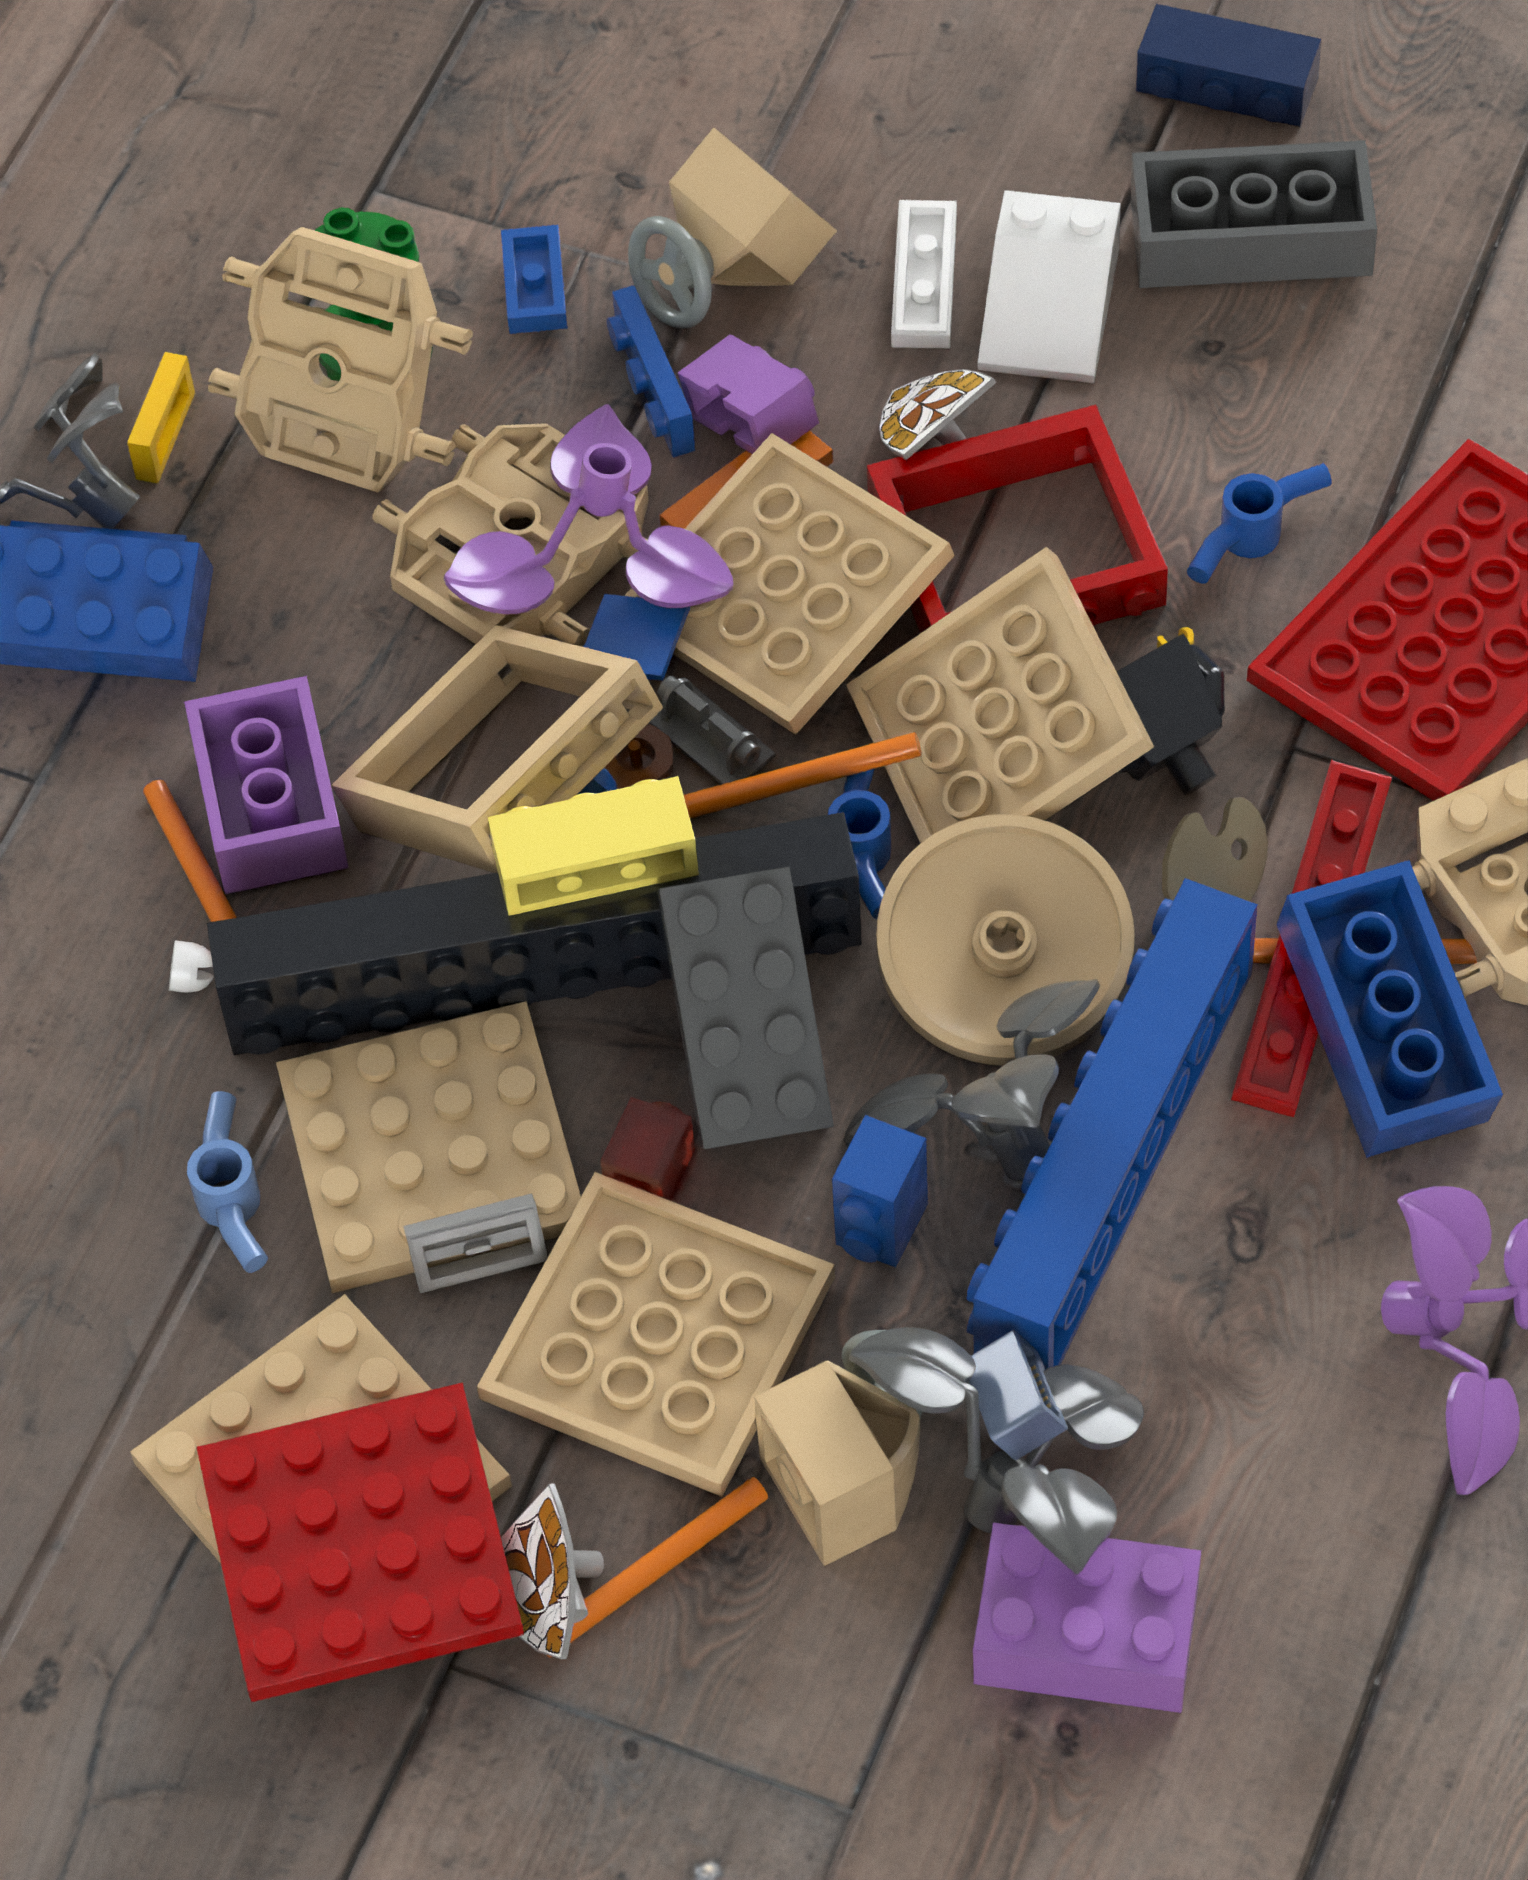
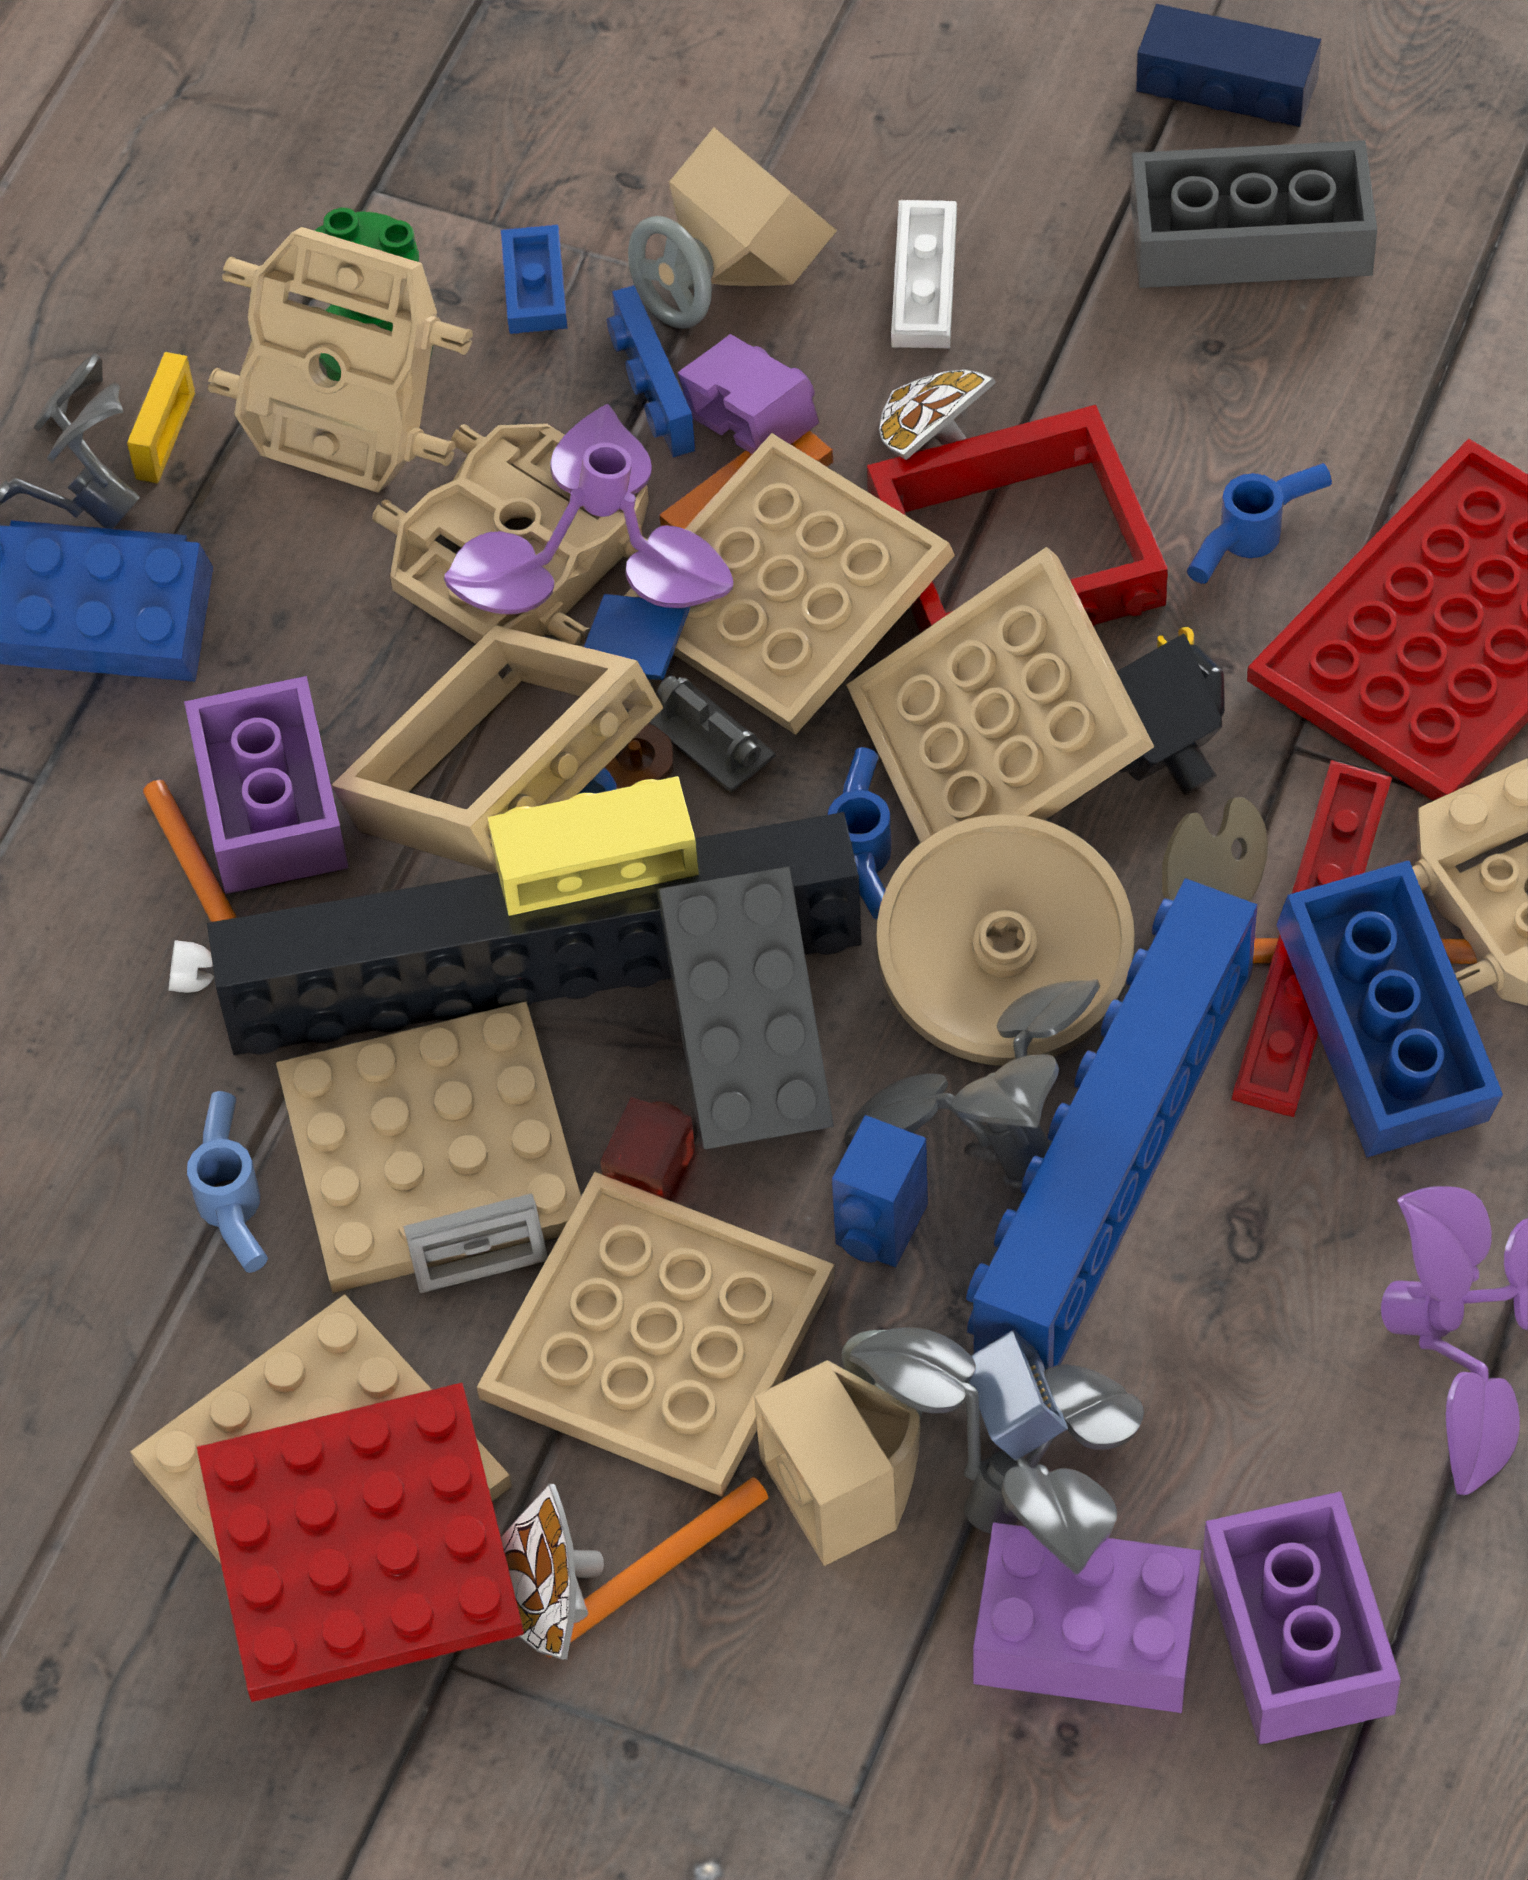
orange bar [684,732,922,819] -> none
white slope [978,190,1121,383] -> none
none -> medium lavender brick [1203,1492,1401,1745]

